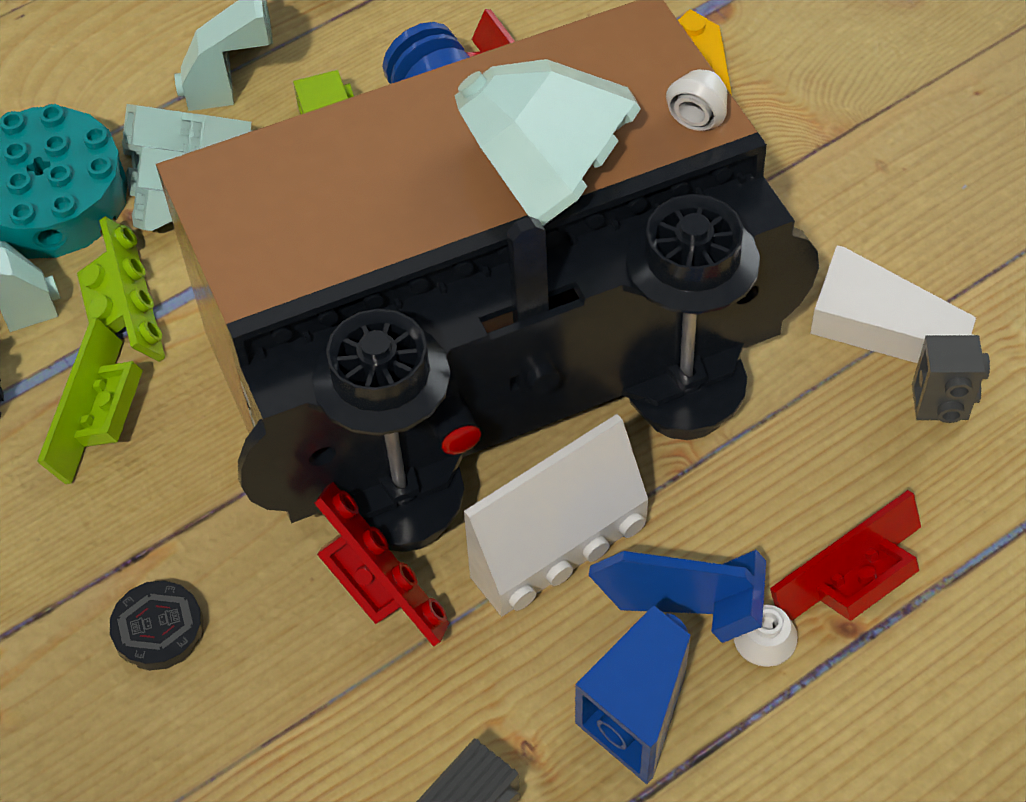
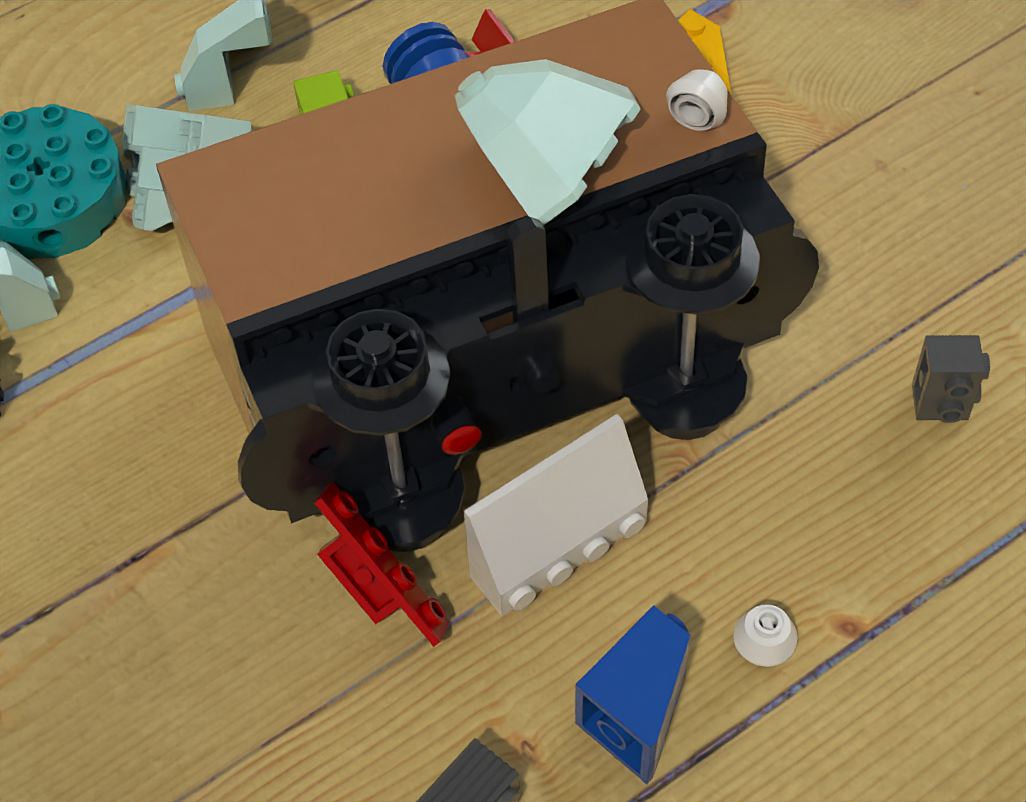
lime bracket [37,318,143,484] -> none
lime bracket [77,216,165,362] -> none
black tile [110,580,203,671] -> none
blue piece [588,550,766,643] -> none
red bracket [770,490,921,621] -> none
white slope [810,245,976,363] -> none

